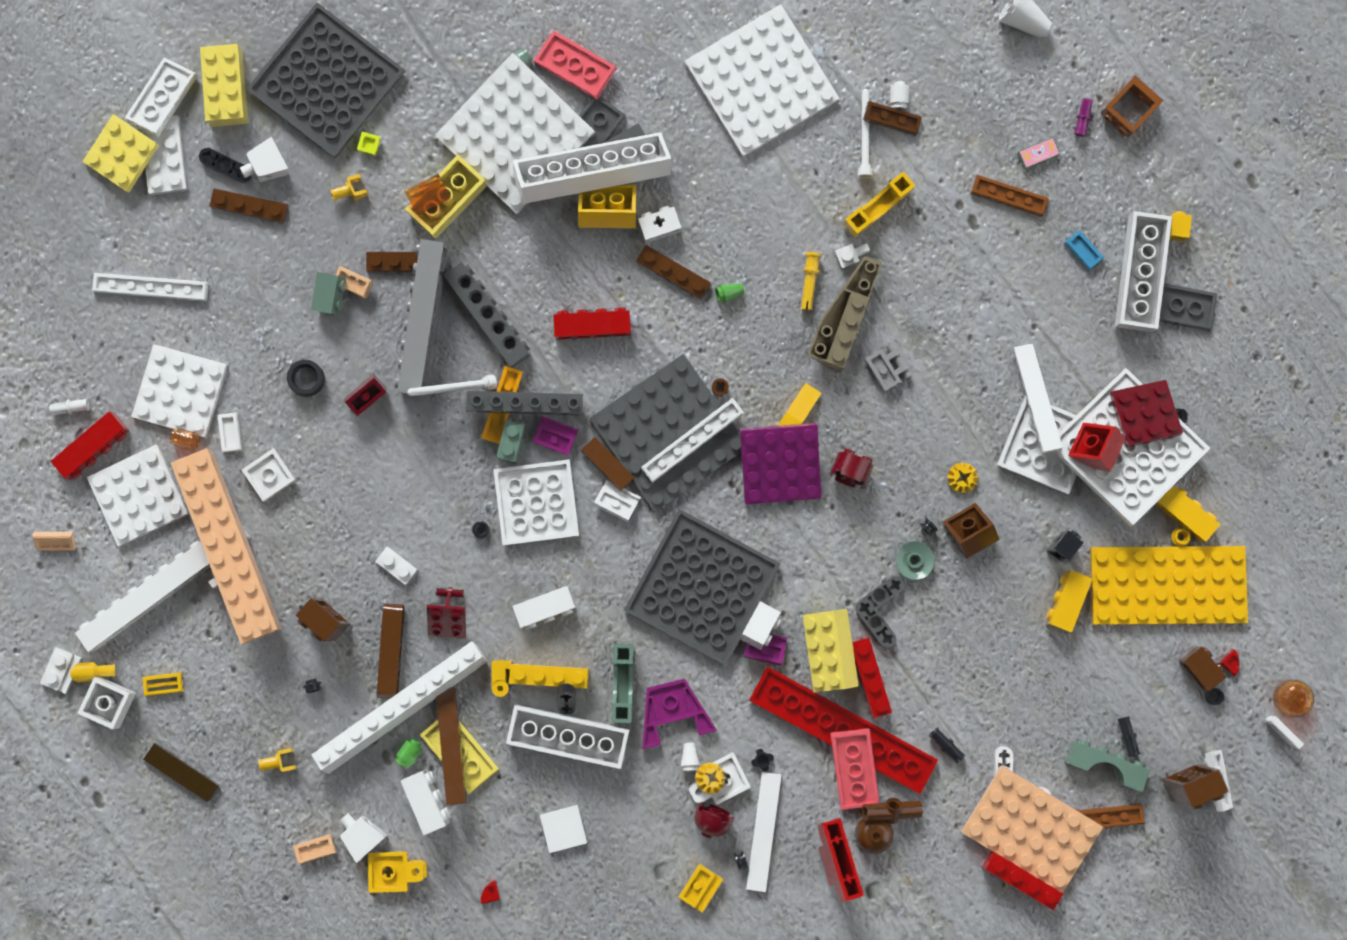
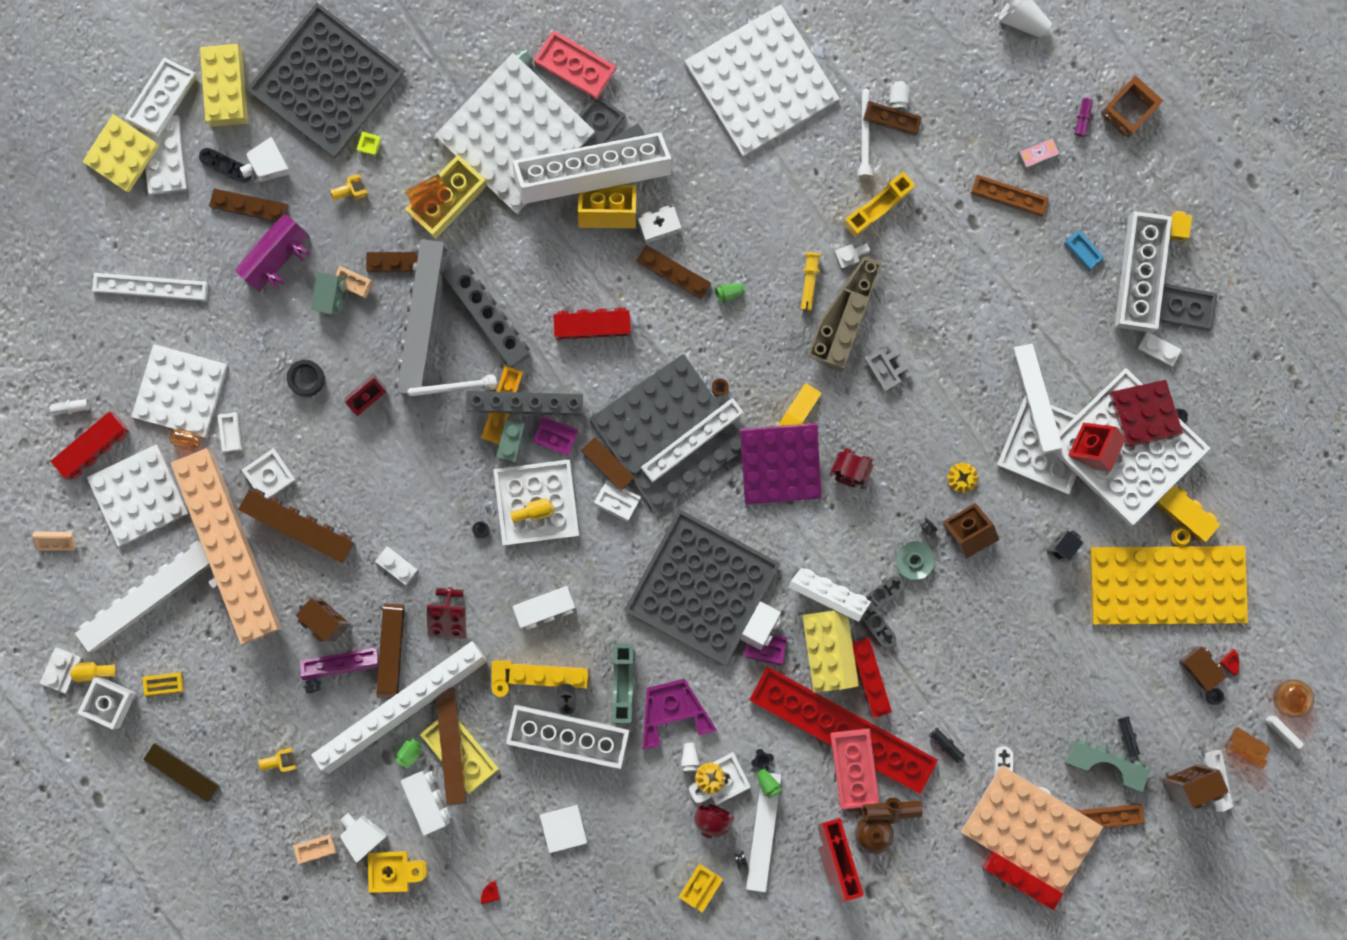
yellow brick [1046,570,1092,633] -> none
none -> magenta piece [235,214,310,292]
none -> reddish brown brick [238,488,355,563]
none -> magenta plate [300,647,379,681]
none -> yellow arm [510,498,555,523]
none -> bright green cone [755,768,782,799]
none -> white plate [789,568,871,622]
none -> white plate [1137,332,1182,367]
none -> clear orange panel [1225,727,1270,768]

